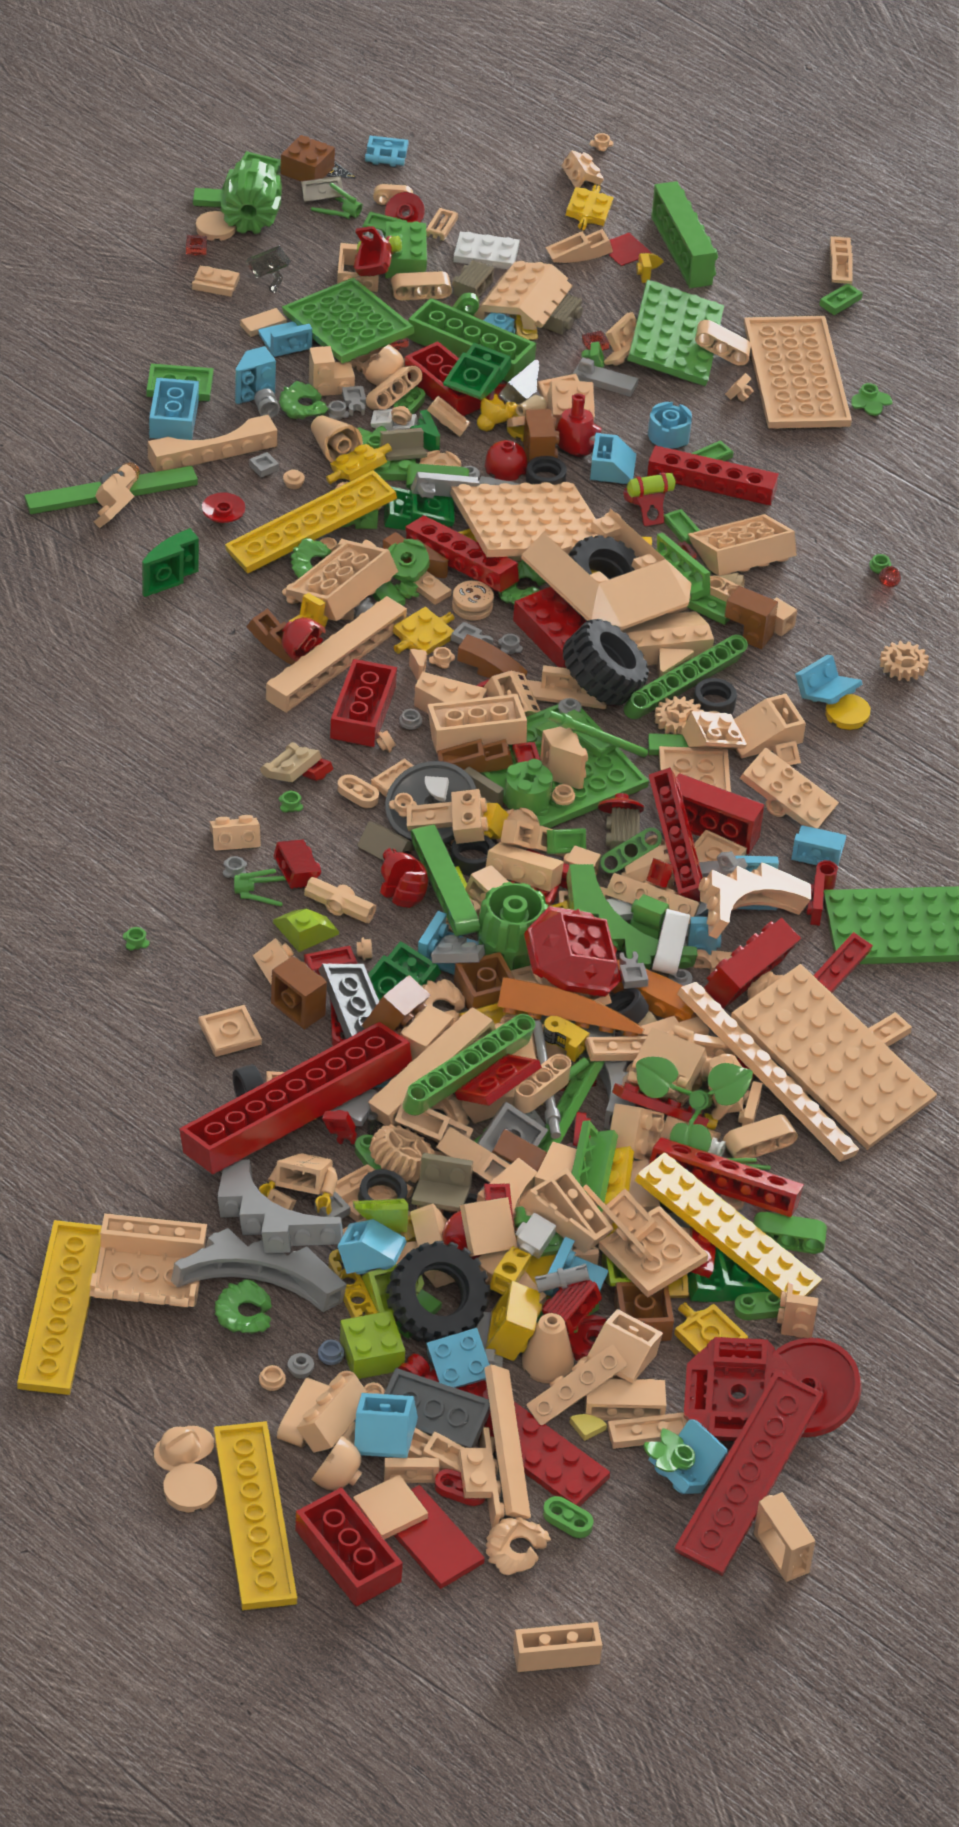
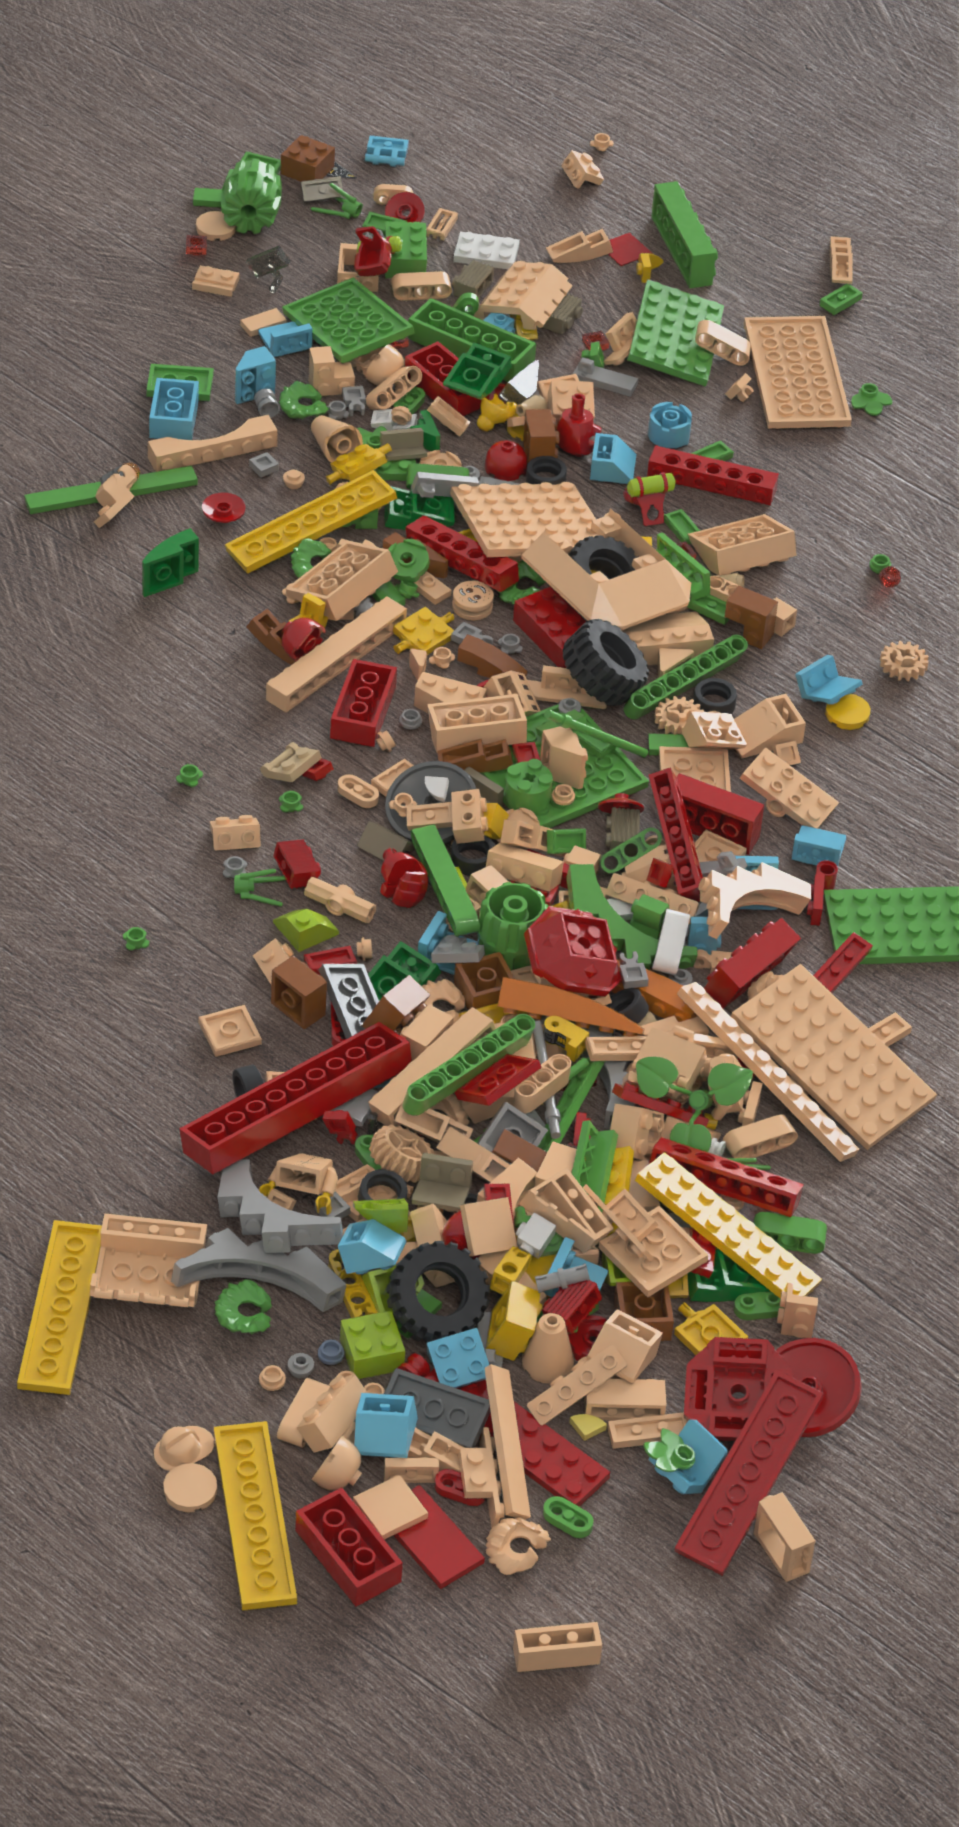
yellow plate [565,184,614,230] -> none
none -> bright green plate [176,764,203,787]

